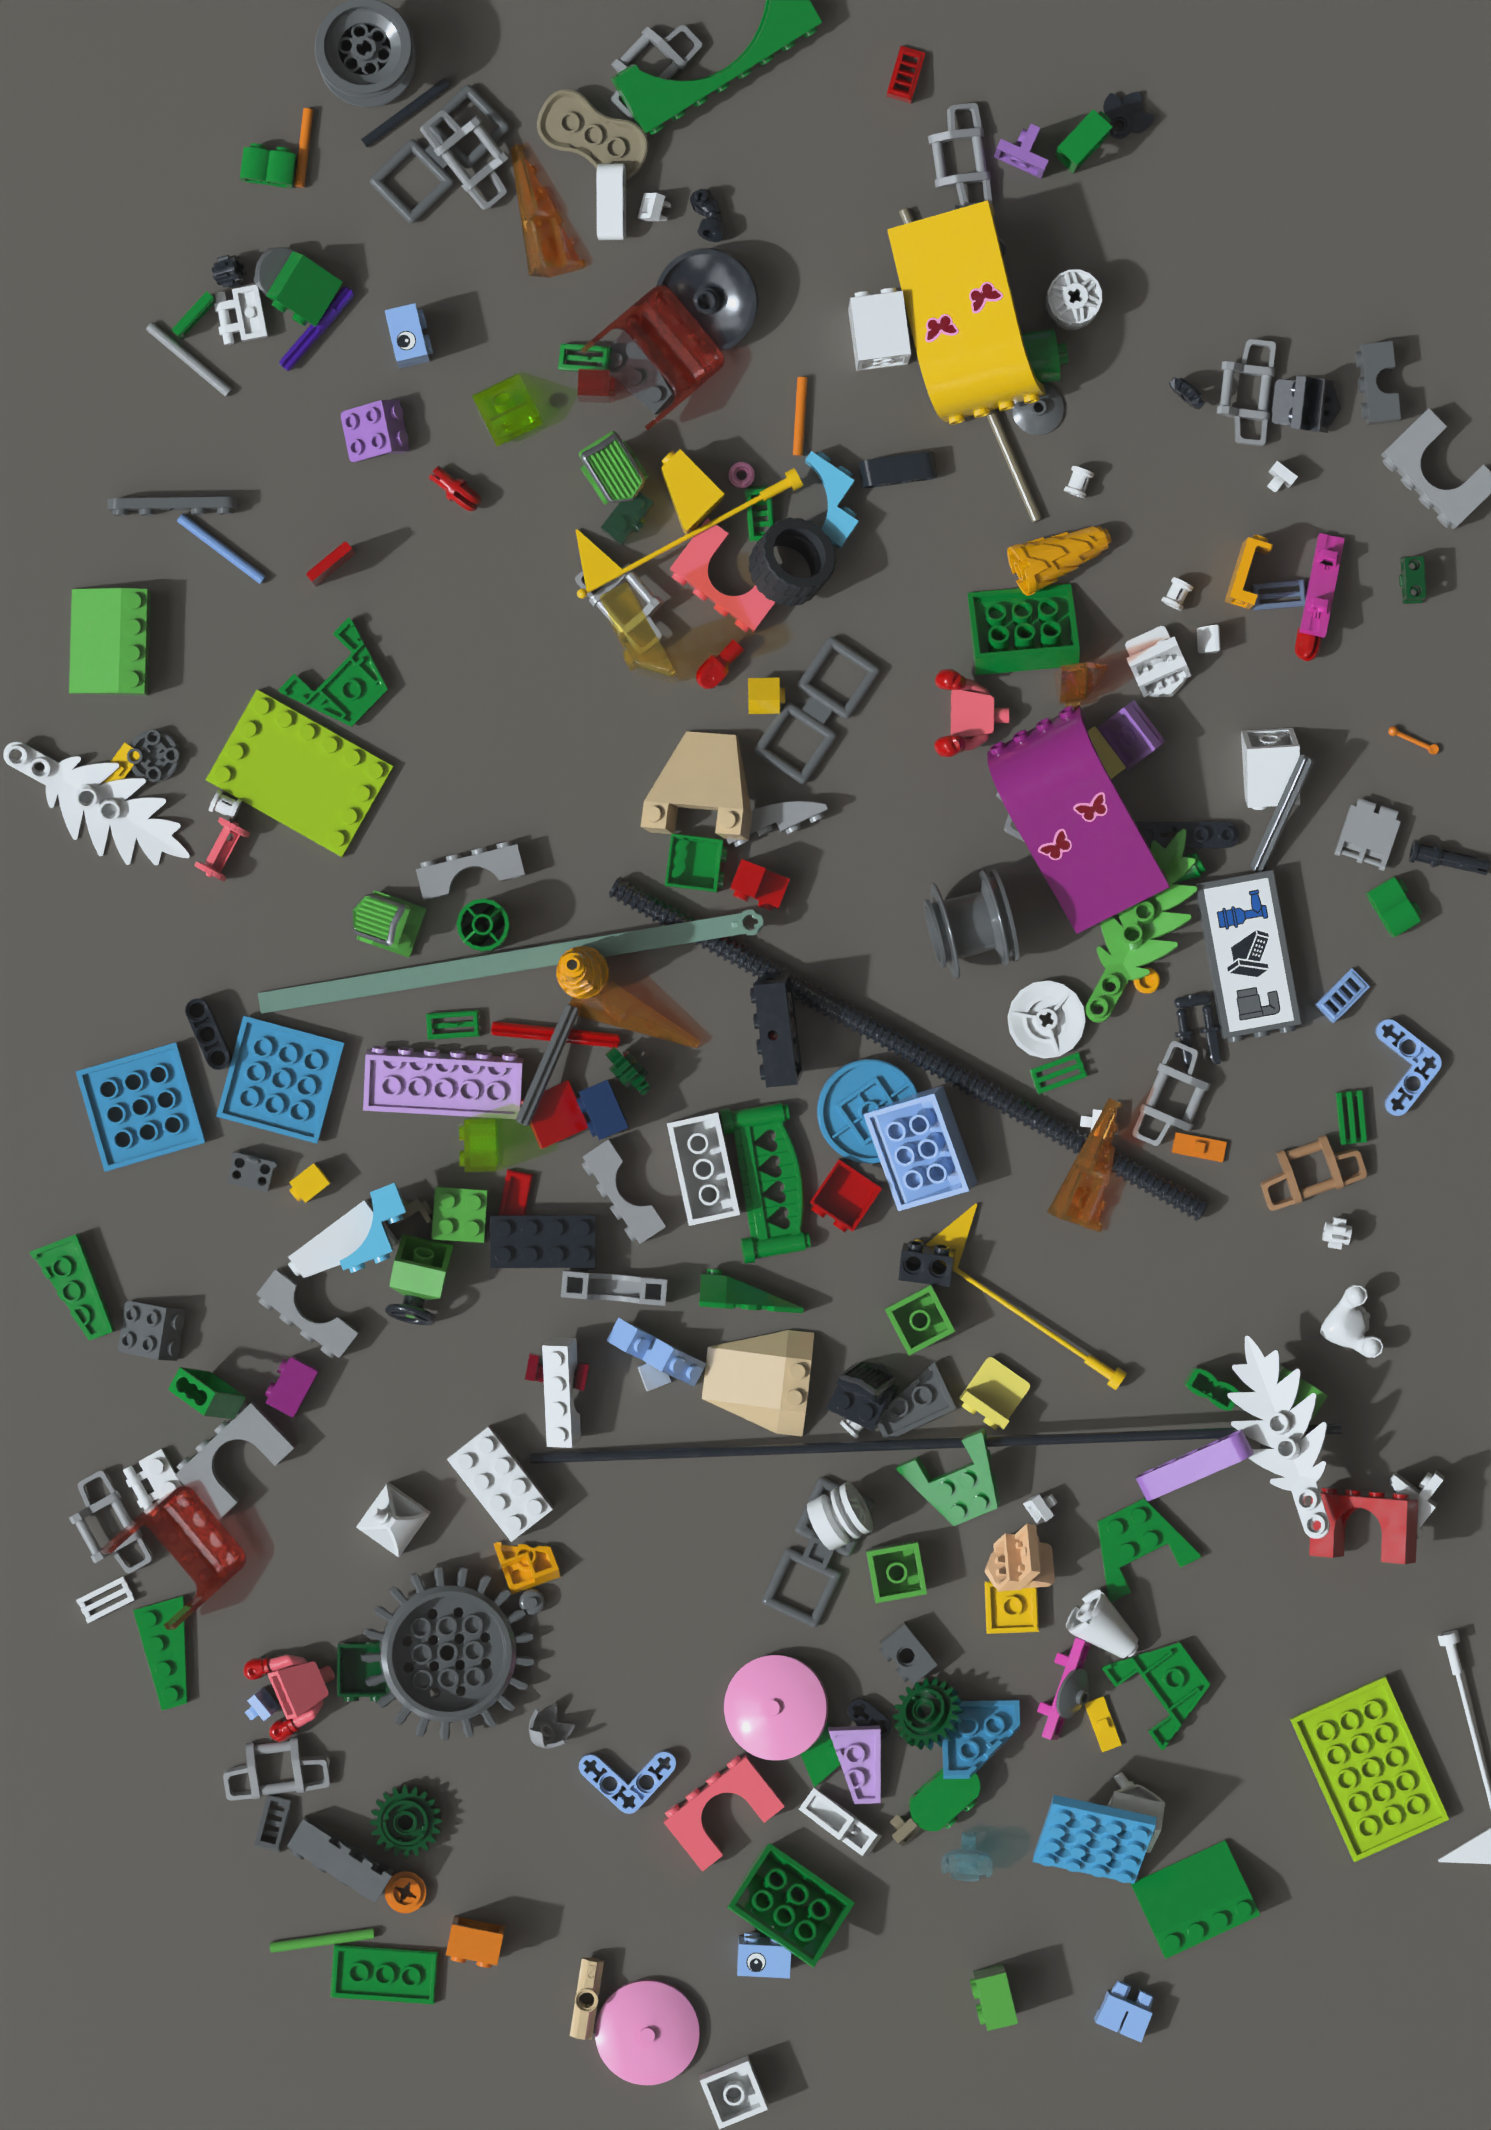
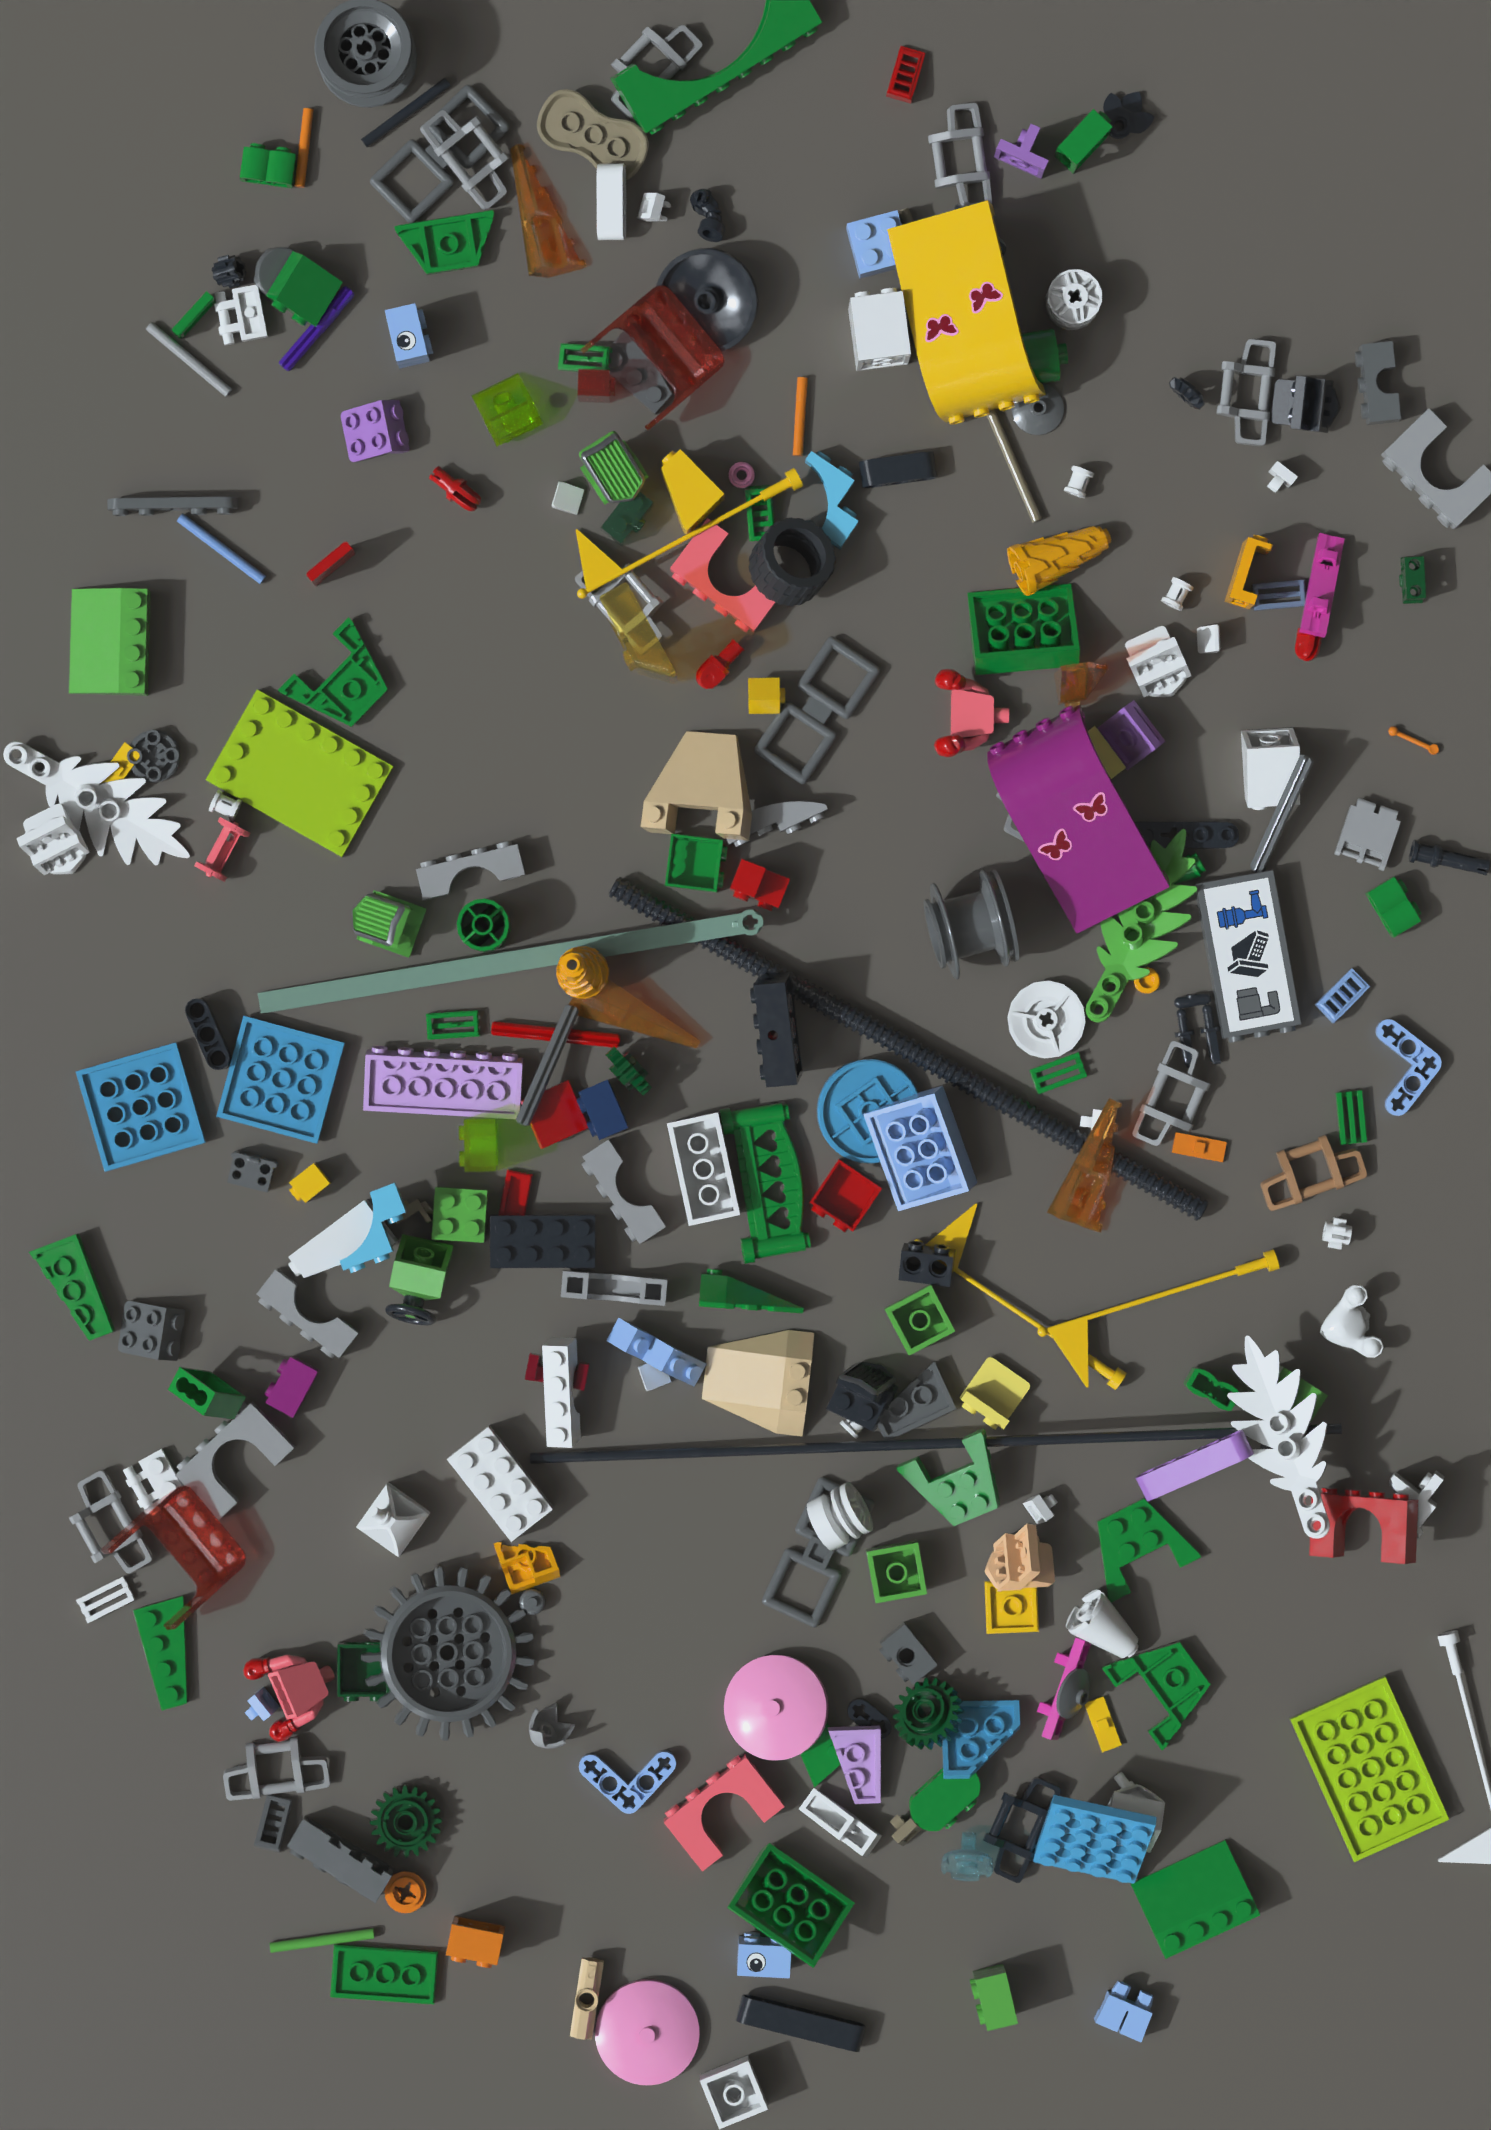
none -> white piece [17,804,90,875]
none -> green wing [394,210,494,275]
none -> white slope [552,481,584,515]
none -> black beam [736,1994,866,2052]
none -> light blue brick [846,210,901,279]
none -> black bar [983,1777,1061,1883]
none -> yellow piece [1037,1249,1280,1388]

